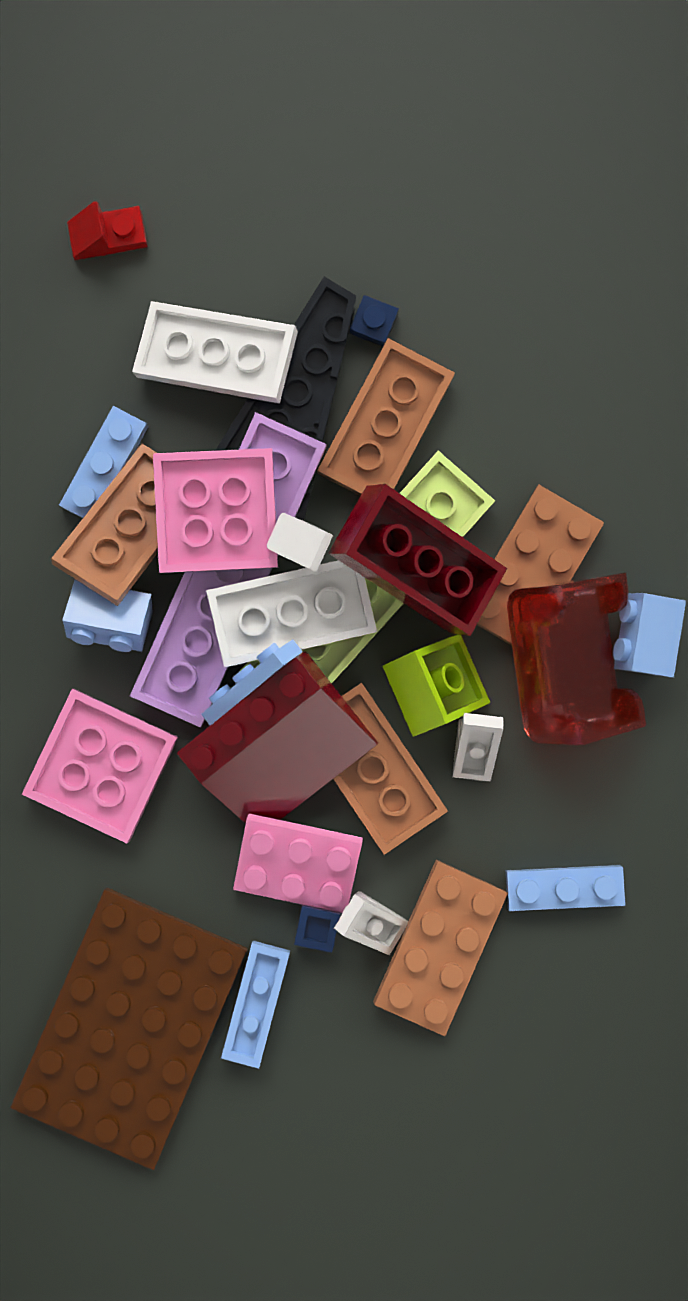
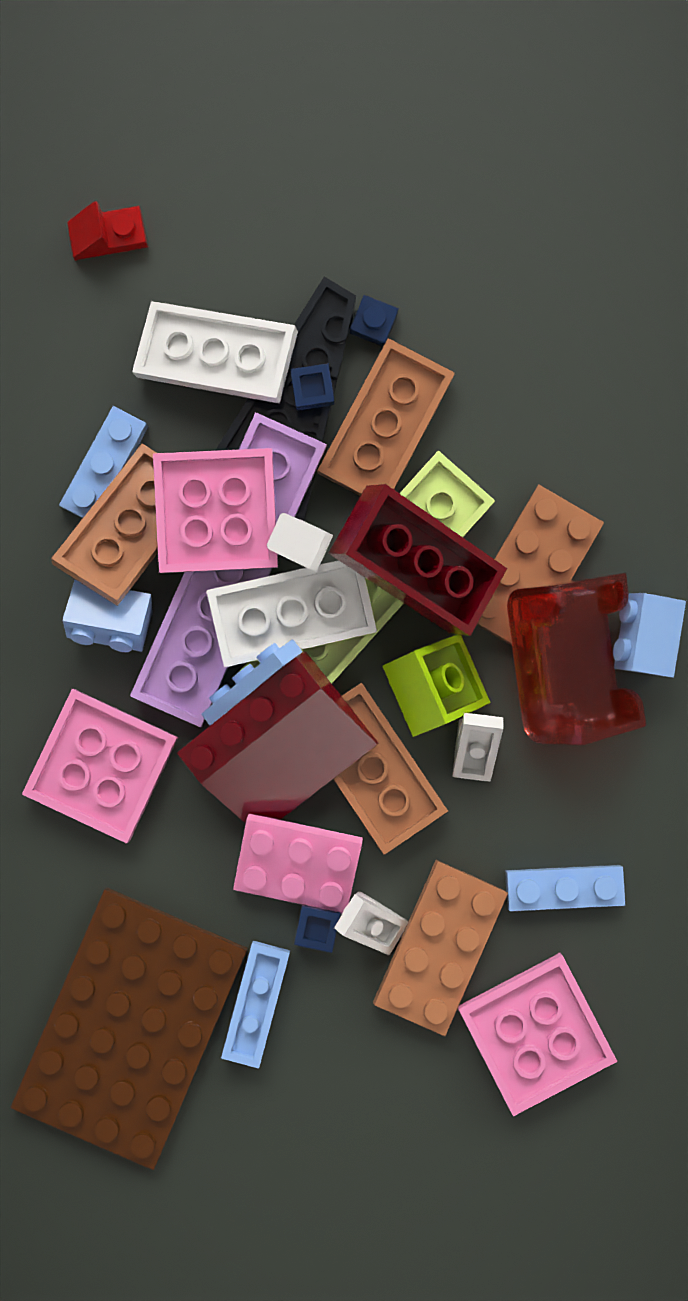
none -> dark blue plate [290,363,334,411]
none -> bright pink plate [458,953,617,1116]

